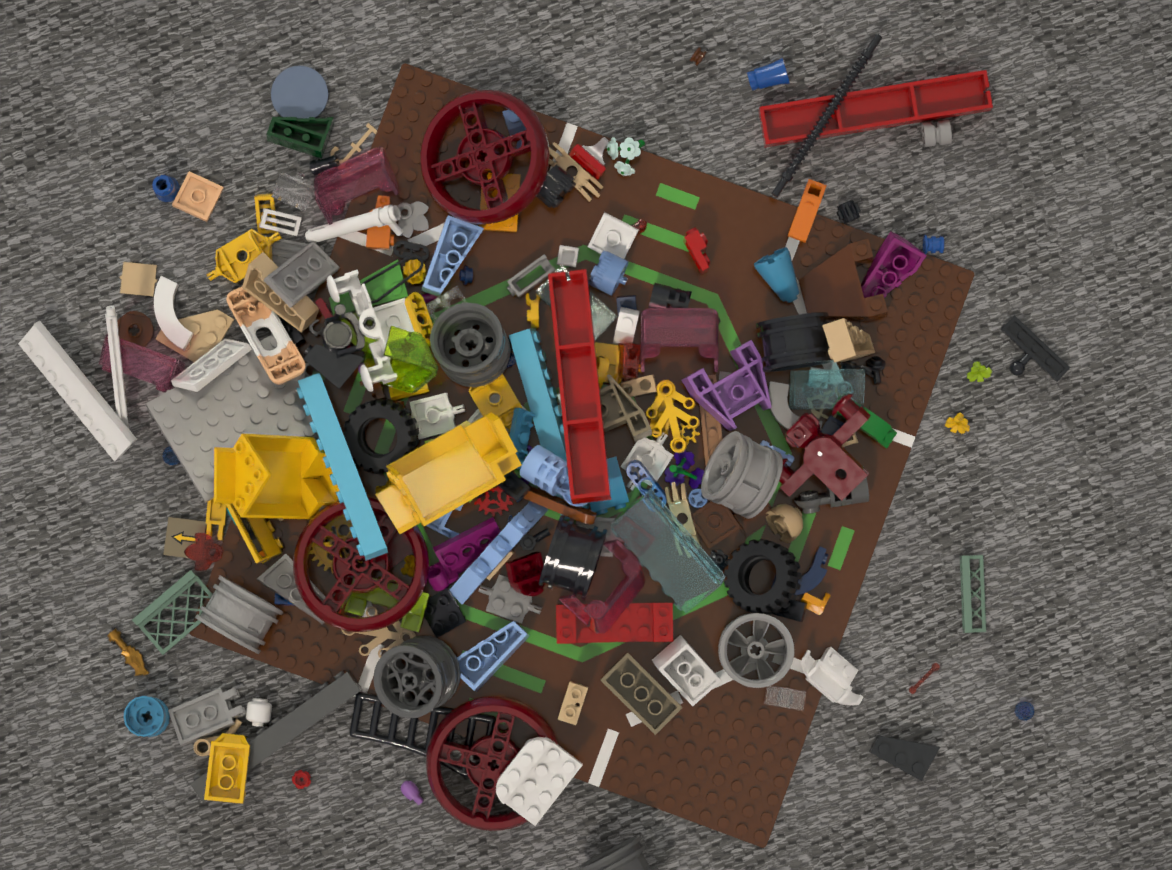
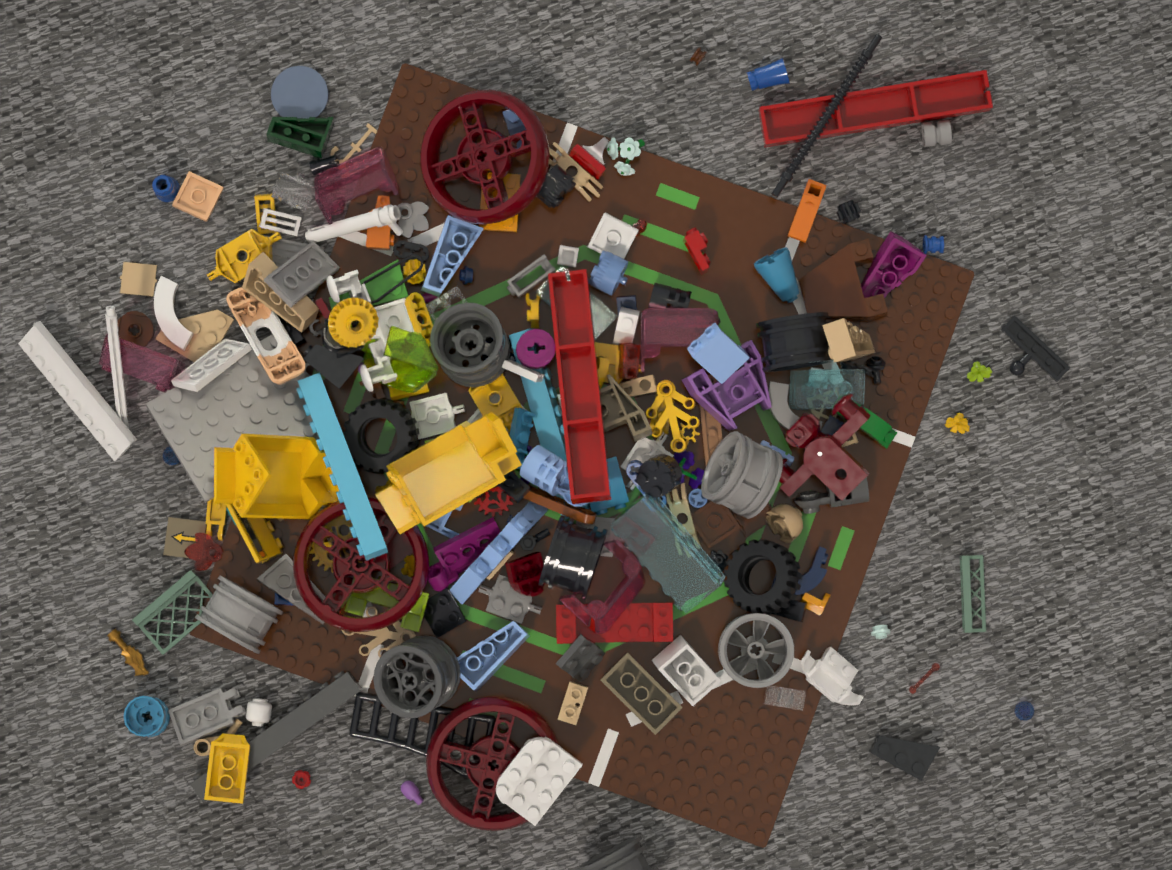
none -> yellow gear [328,298,379,348]
none -> white tile [502,360,544,382]
none -> magenta piece [516,329,555,369]
none -> dark grey plate [556,635,606,682]
none -> black piece [636,454,682,498]
none -> light blue panel [687,323,750,384]
none -> light aqua plate [871,625,890,639]

